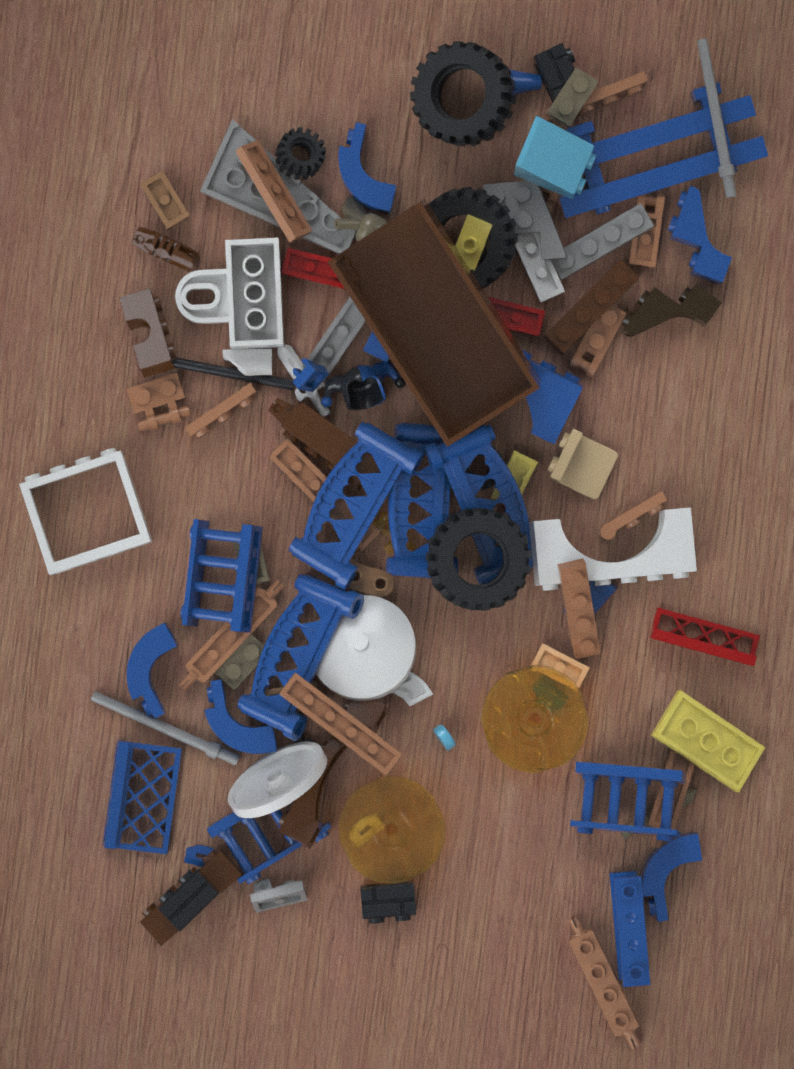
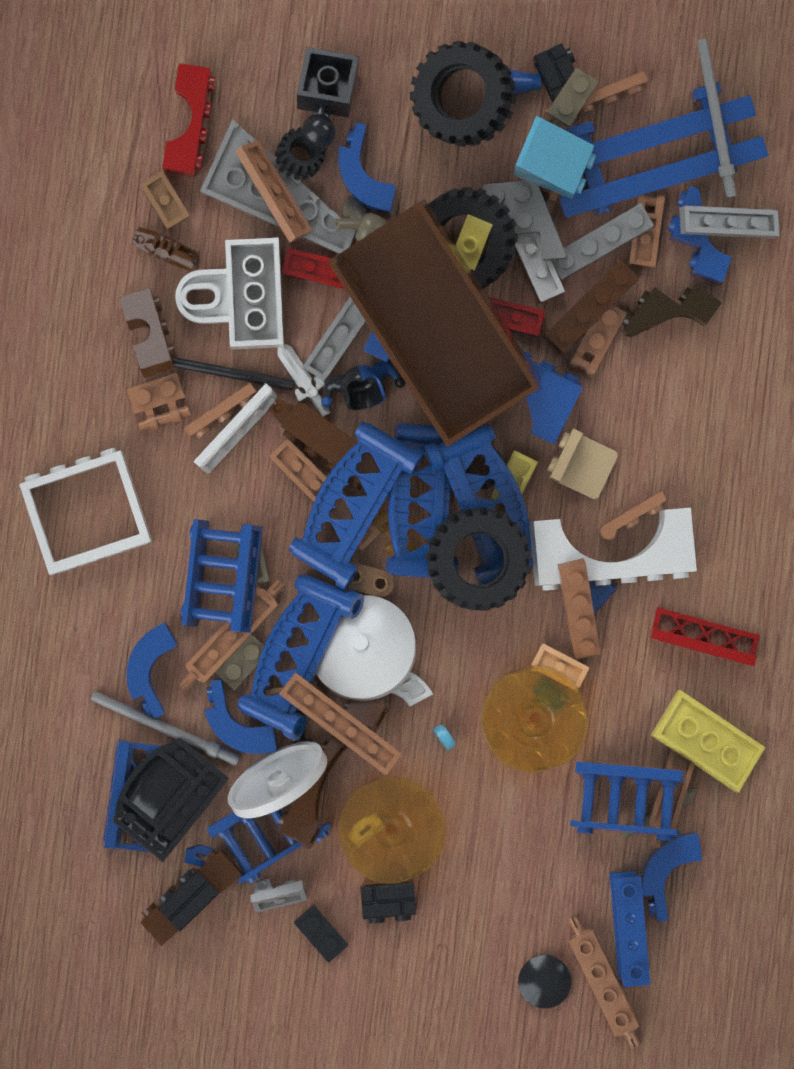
white tile [223,349,272,376] -> none
blue tile [293,358,330,392] -> none
none -> black slope [113,738,229,862]
none -> red arch [162,63,216,177]
none -> white tile [193,384,279,474]
none -> black plate [293,904,349,963]
none -> black brick [297,47,359,149]
none -> black dish [518,954,571,1009]
none -> light grey plate [679,206,780,238]

